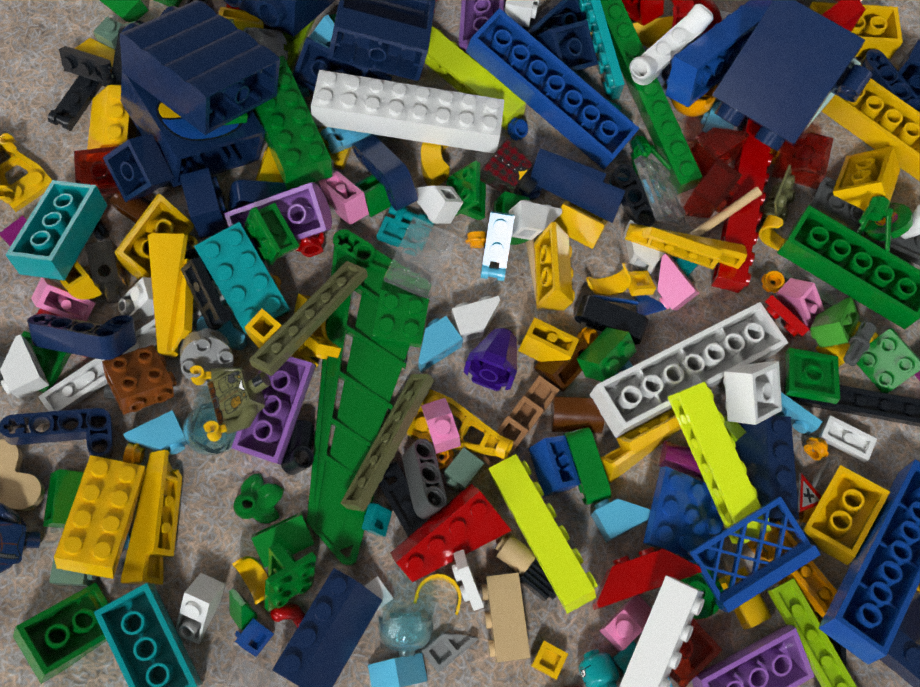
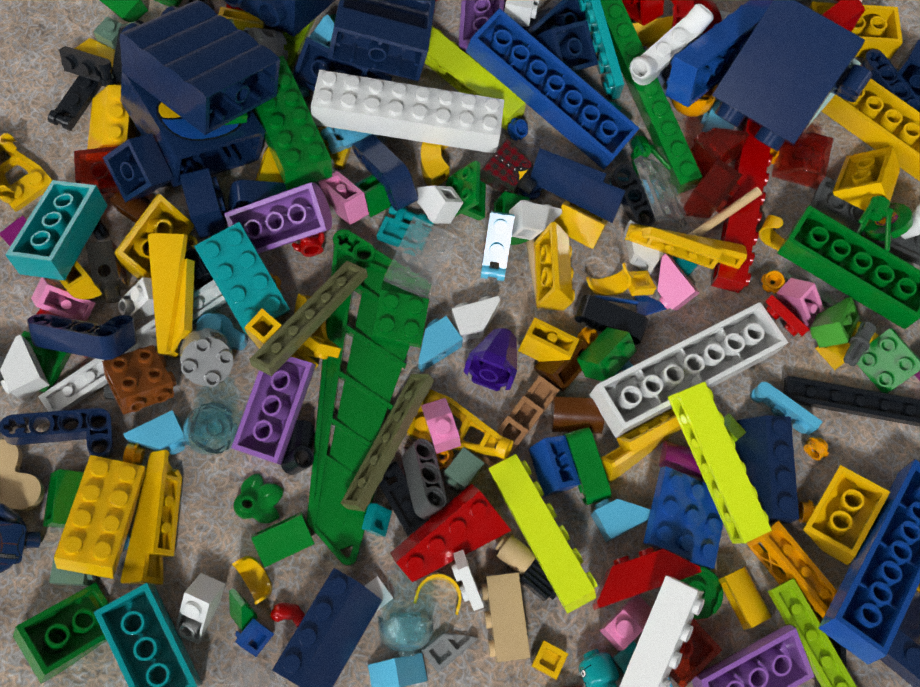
black plate [181,257,232,330] -> none
olive torso [190,365,271,442] -> none
green bracket [244,203,300,266] -> none
green bracket [264,542,316,612] -> none
light orange plate [465,231,486,248] -> none
blue fence [688,497,821,613] -> none
white slope [723,361,782,425] -> none
olive hinge [762,165,796,230] -> none
green plate [785,348,840,404] -> none
piece [797,457,830,513] -> none
white plate [819,415,877,463] -> none

